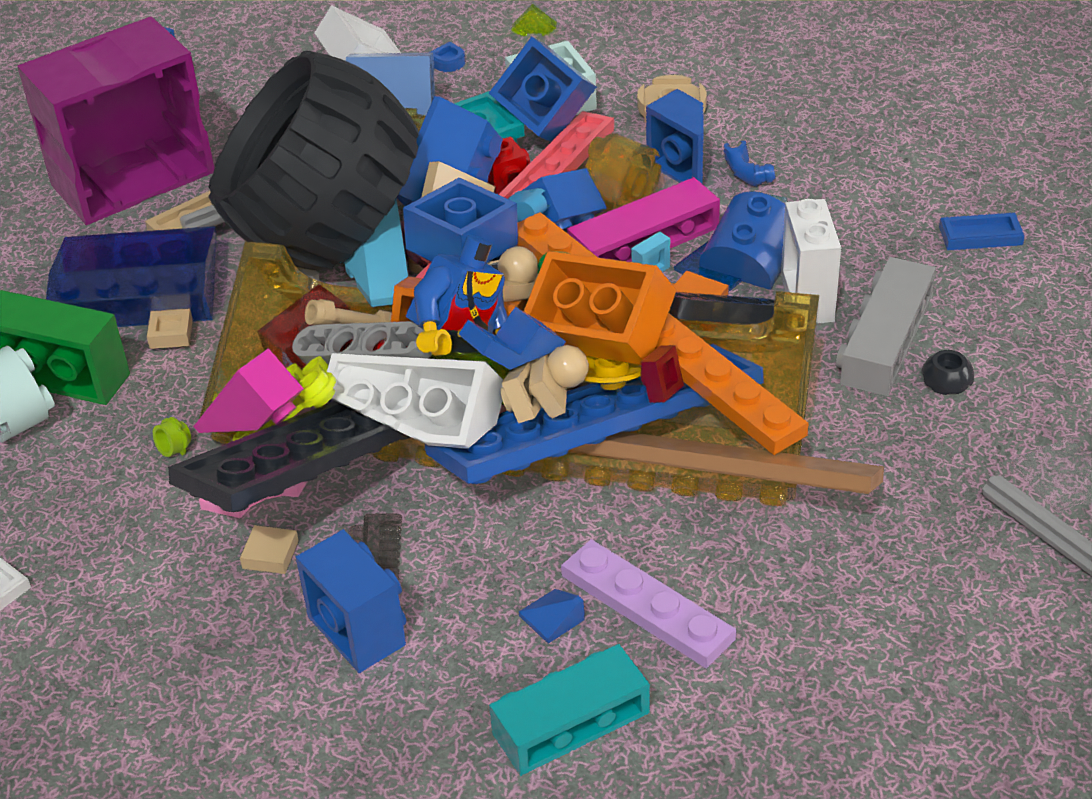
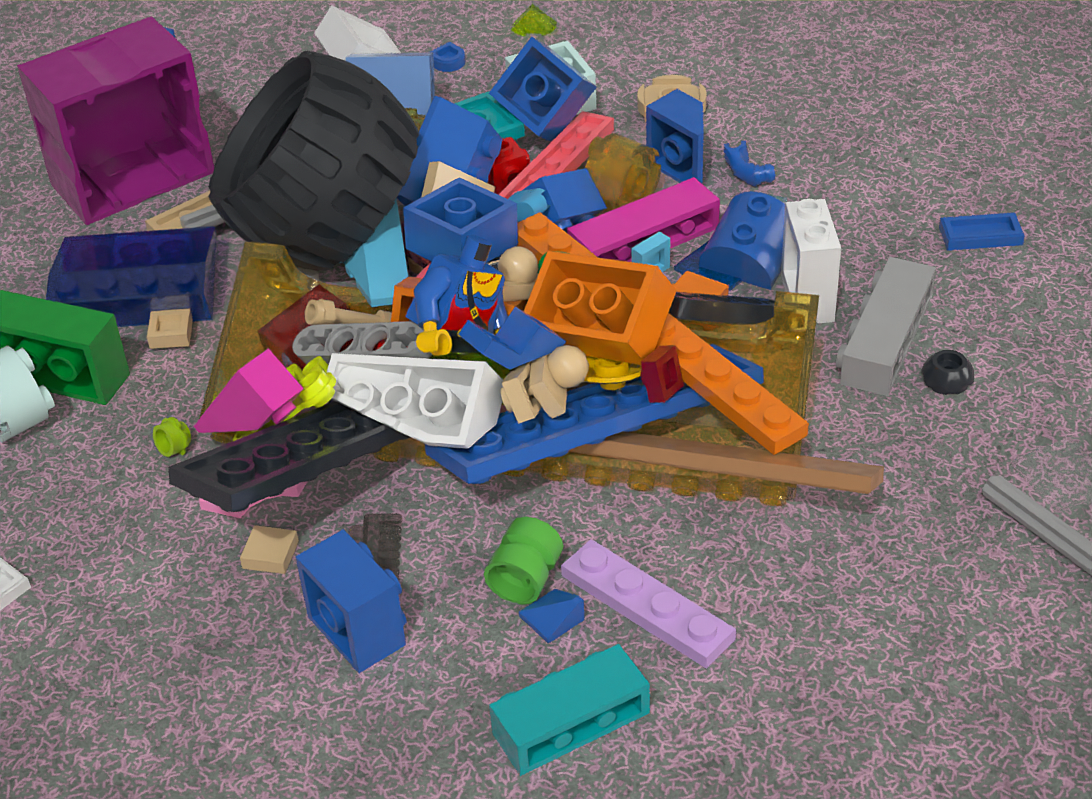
none -> bright green wheel [484,516,564,605]

